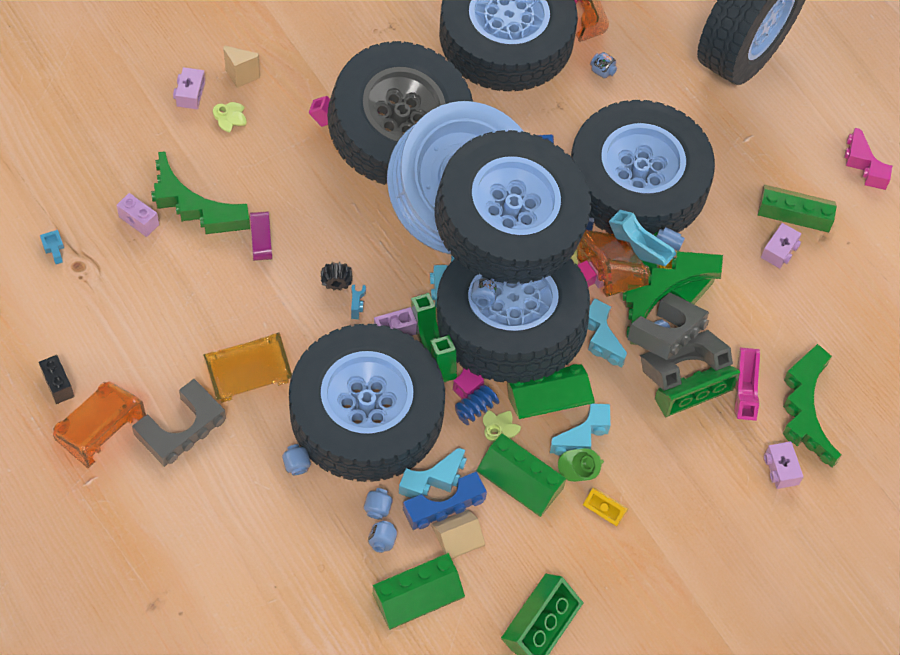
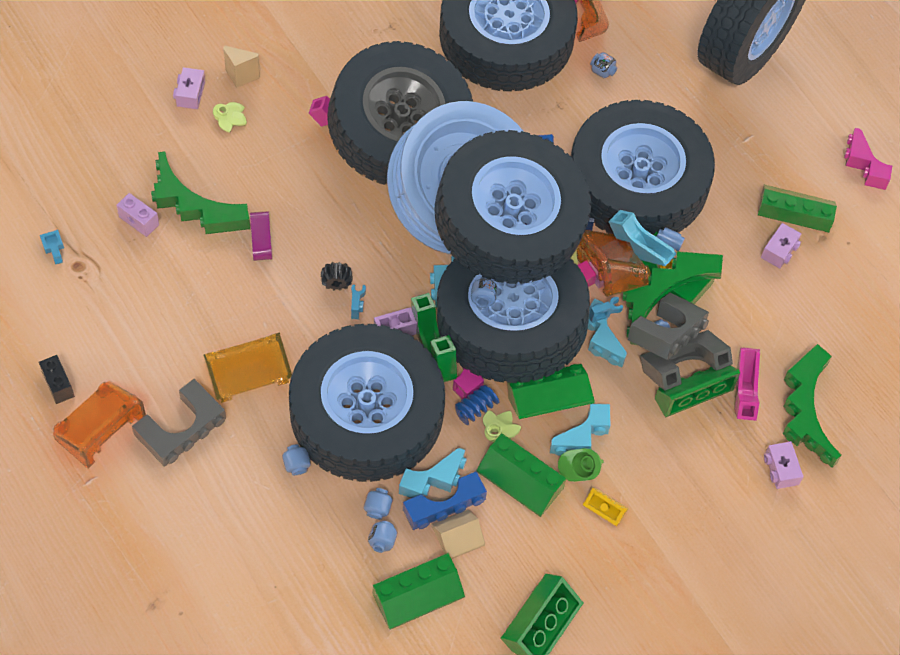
none -> dark azure plate [589,297,623,323]

